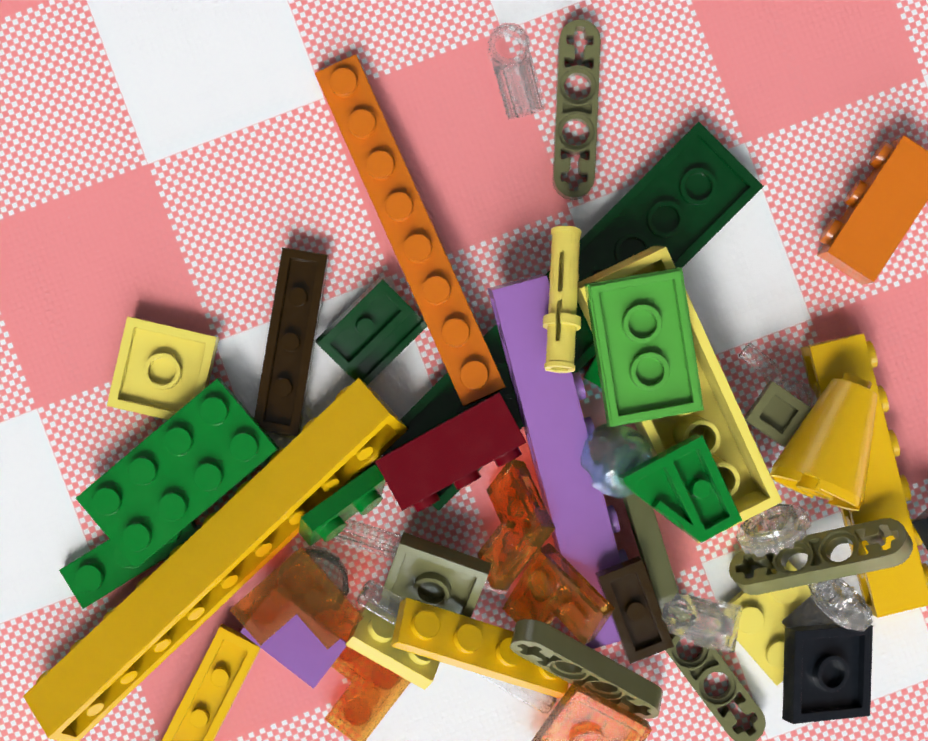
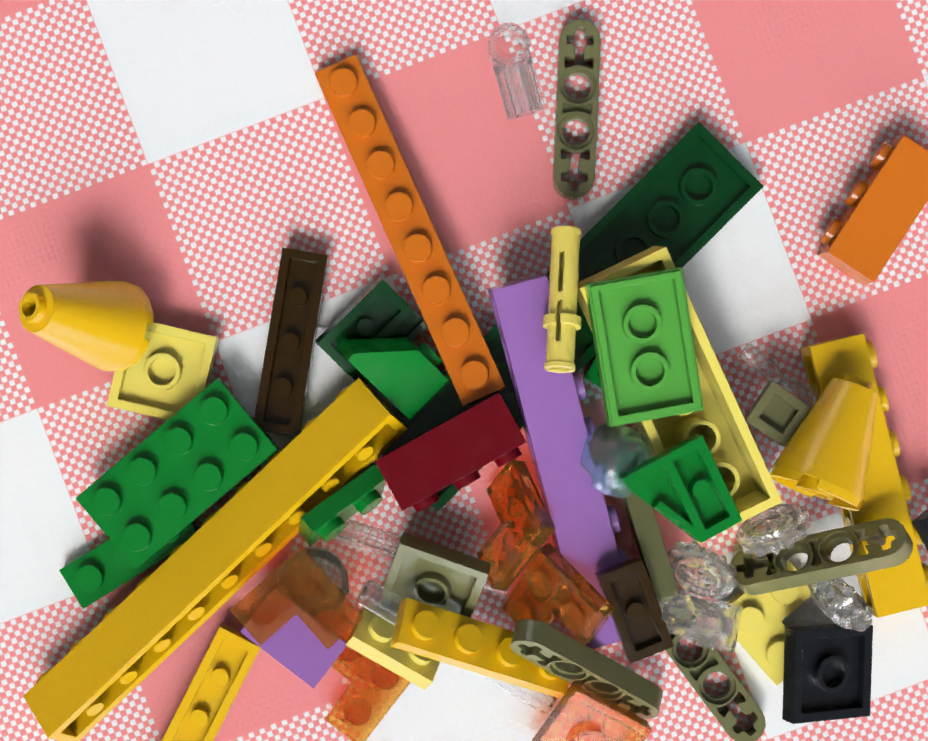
none -> yellow cone [19,280,154,372]
none -> green slope [336,337,449,420]
none -> clear gear [667,540,737,598]

